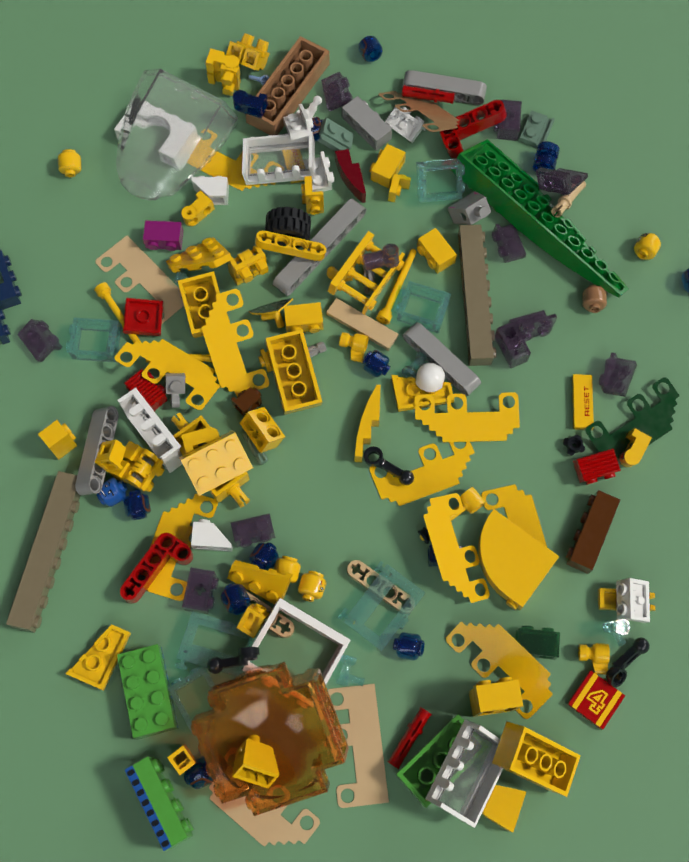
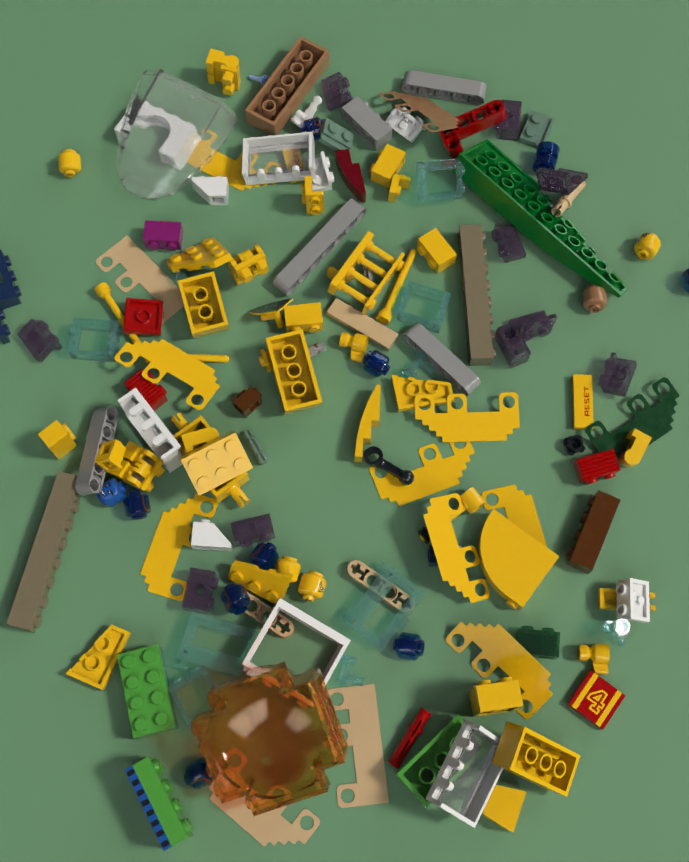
red beam [120,533,193,603] -> none
light grey plate [165,373,185,408] -> none
yellow leg [167,744,196,775] -> none
yellow leg [181,190,215,226] -> none
yellow piece [201,289,270,397] -> none
black piece [207,647,260,674] -> none
yellow hips [226,33,270,71] -> none
clear blue leg [232,90,268,119] -> none
yellow torso [232,735,279,789] -> none
yellow bracket [236,604,269,638] -> none
yellow brick [240,407,285,453] -> none
yellow beam [255,230,327,261] -> none
black tyre [265,207,311,248] -> none
white bracket [283,104,313,140] -> none
clear blue head [358,36,383,62] -> none
piece [362,244,399,271] -> none
red pin [402,85,455,104] -> none
white hair [416,363,445,392] -> none
light grey torso [448,191,491,225] -> none
black piece [606,637,650,687] -> none

